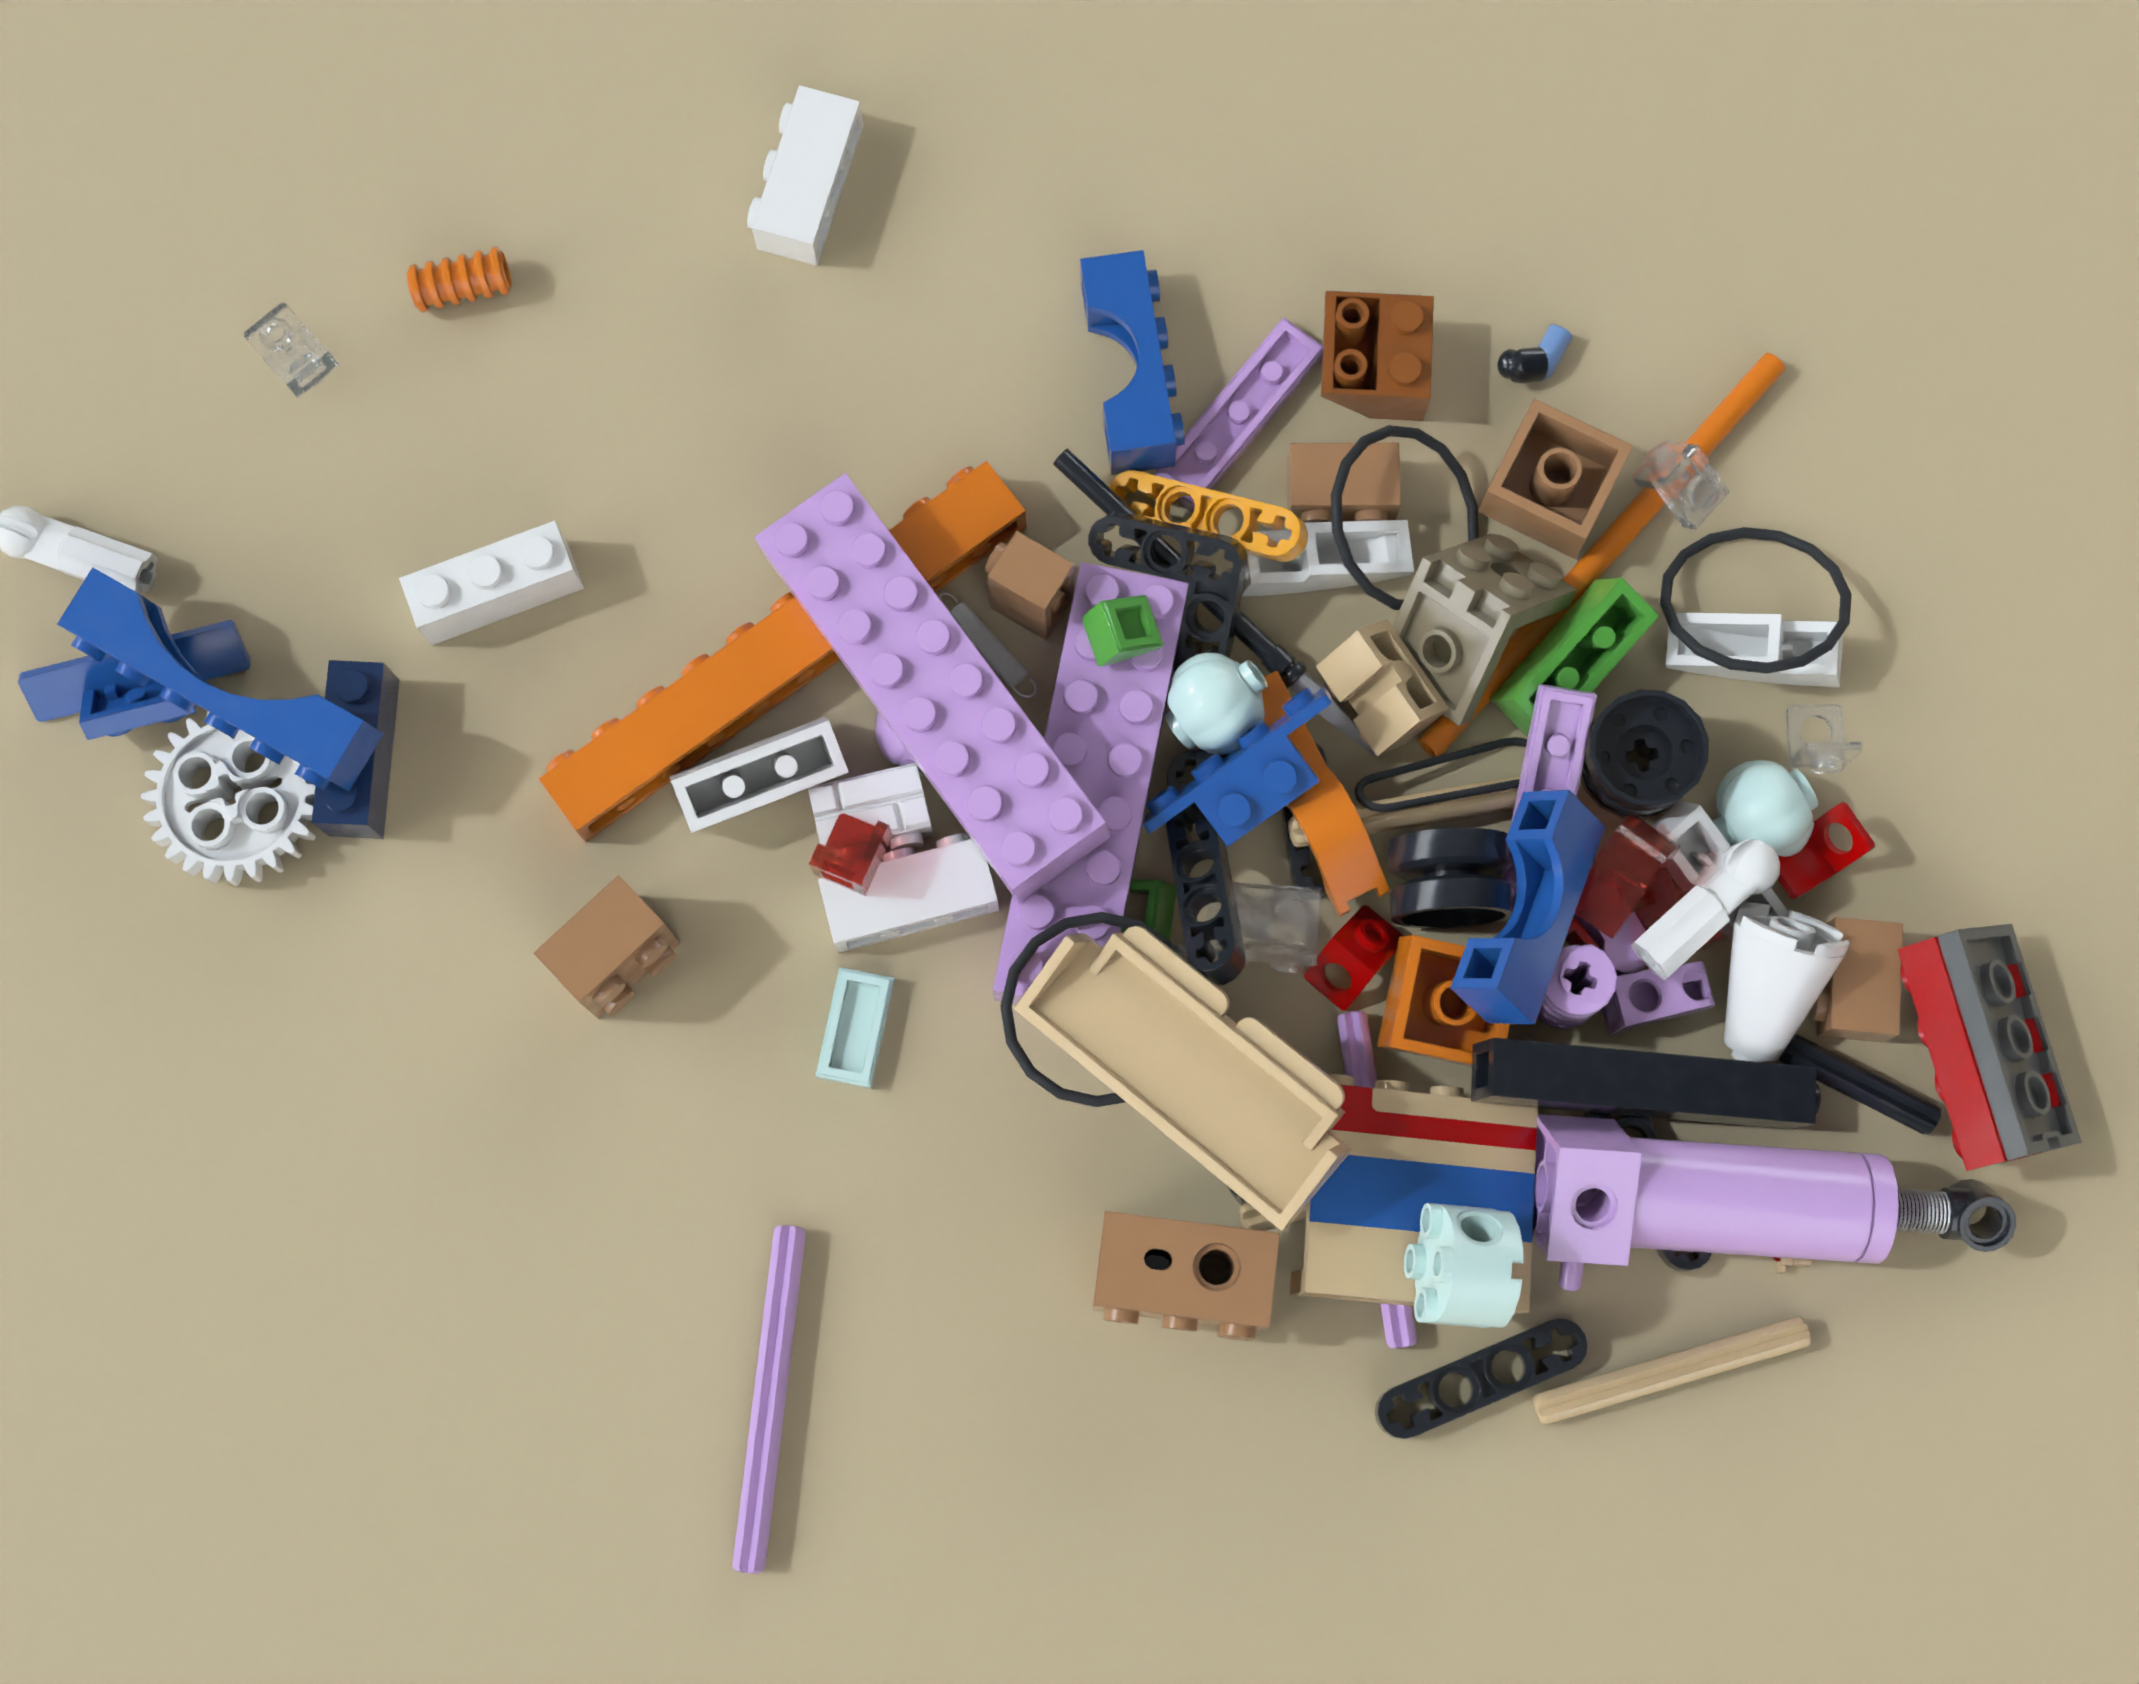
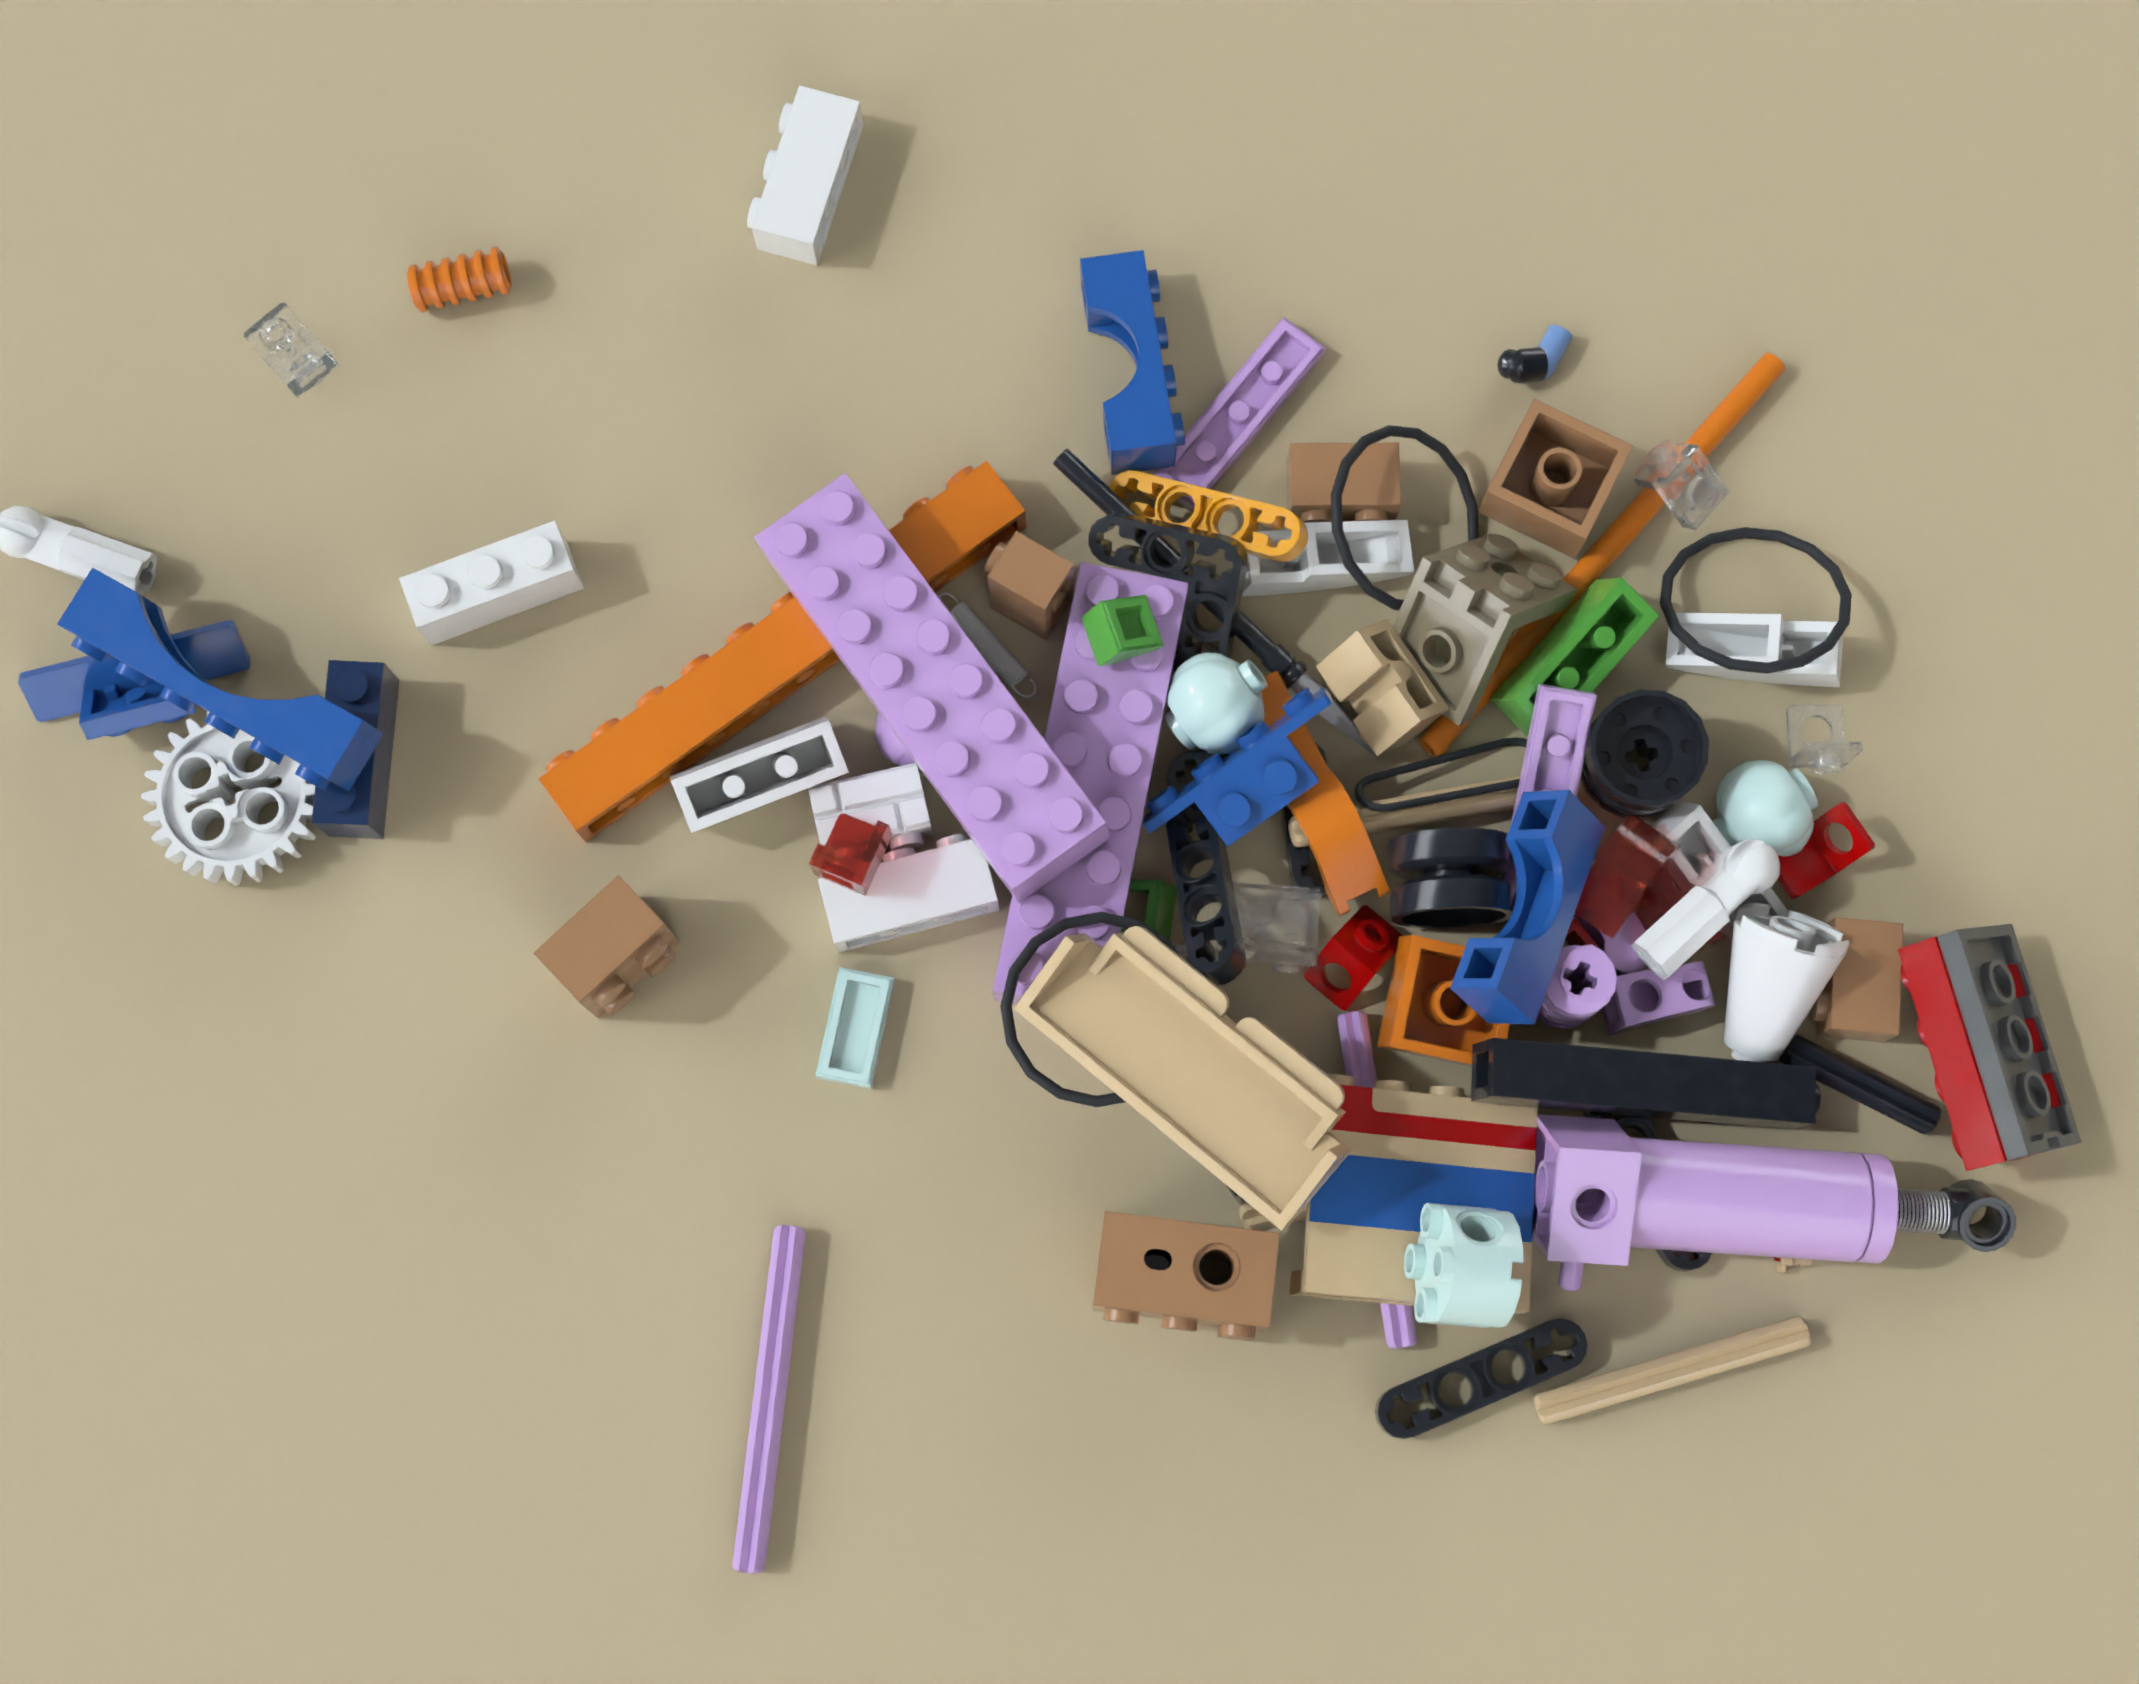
dark orange slope [1321,291,1434,421] -> none

